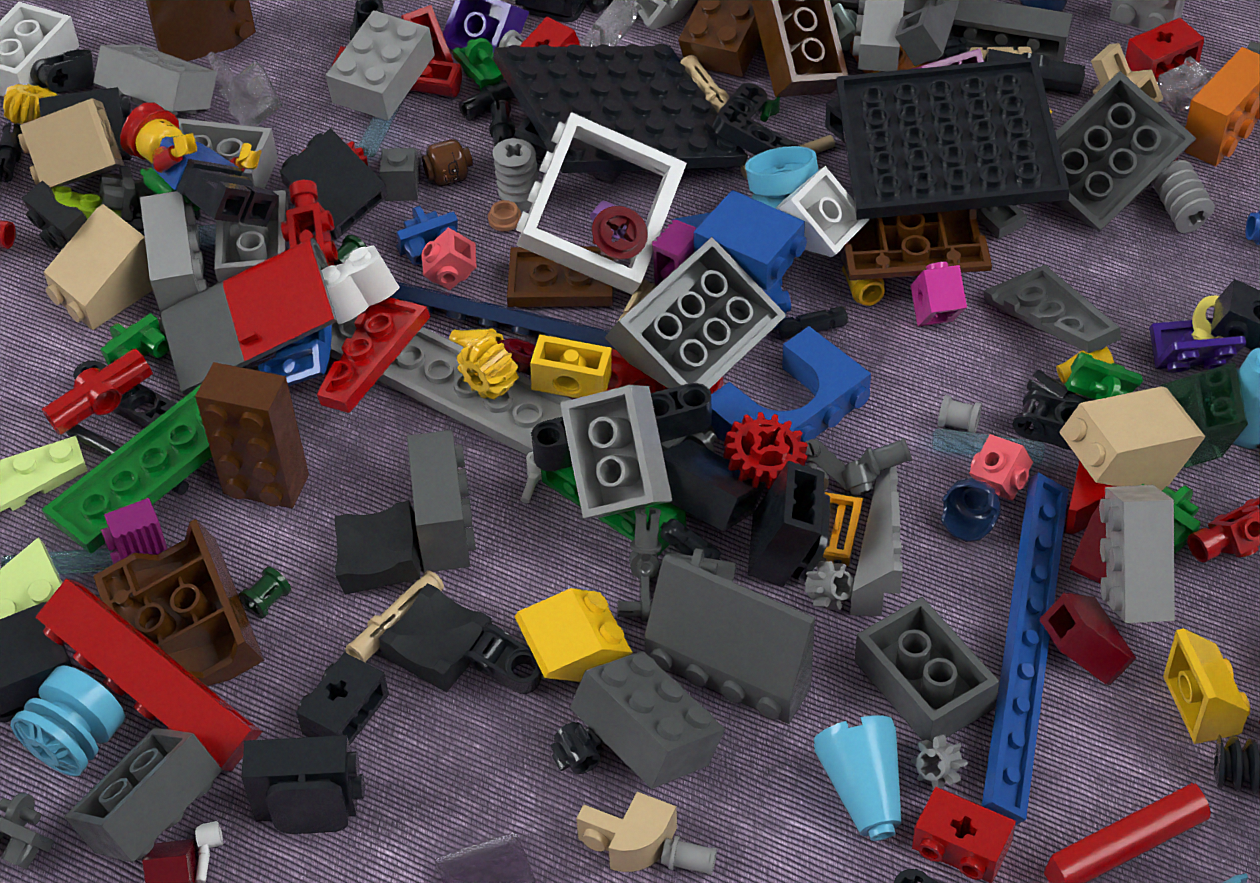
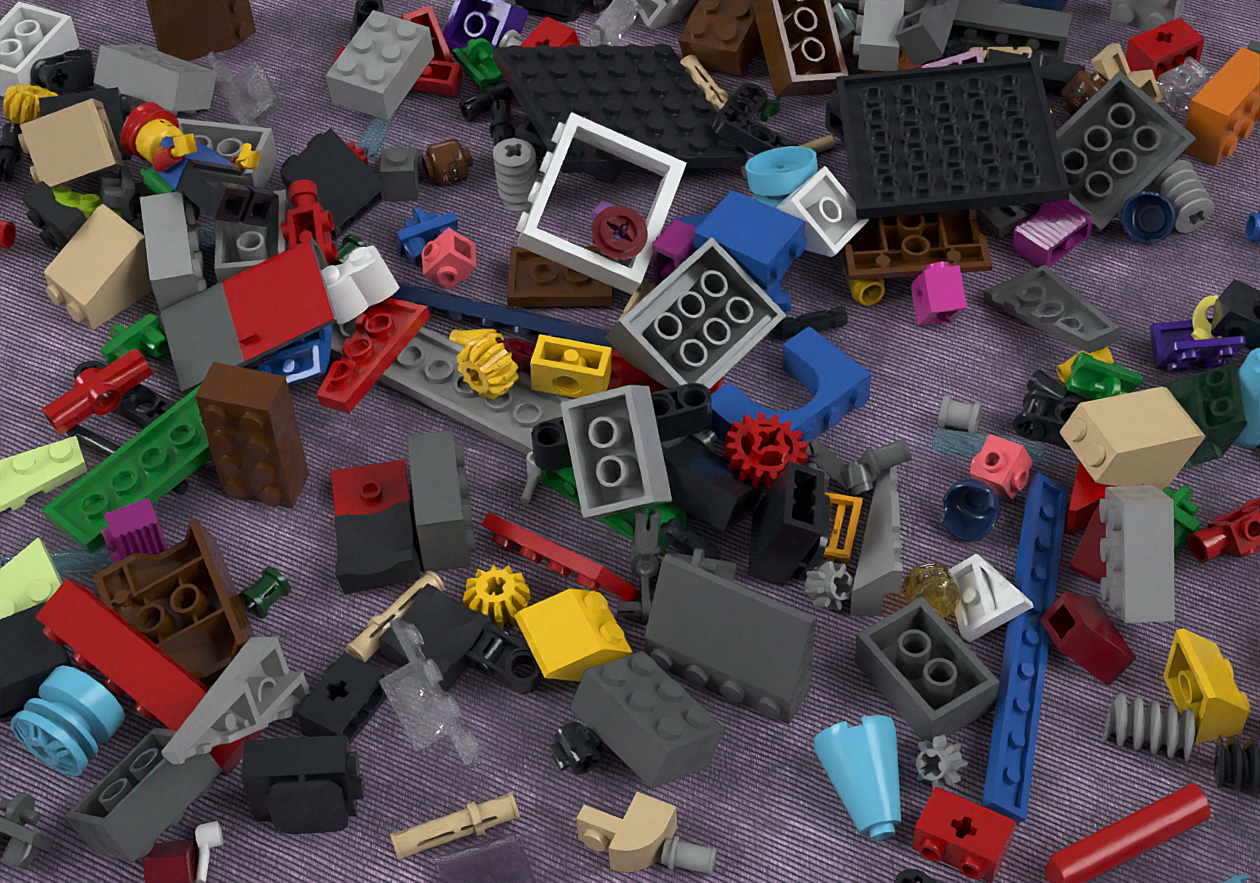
nougat plate [488,200,522,231] -> none
none -> light grey wedge [161,637,311,764]
none -> red plate [330,459,411,516]
none -> clear bracket [379,618,482,769]
none -> tan pin [390,792,520,861]
none -> yellow gear [463,564,531,629]
none -> red wing [481,512,640,601]
none -> clear yellow head [903,562,961,619]
none -> white wing [945,554,1033,642]
none -> magenta brick [1013,200,1093,268]
none -> reddish brown head [1061,71,1109,116]
none -> light grey piece [1102,692,1196,762]
none -> dark blue hair [1121,191,1175,244]

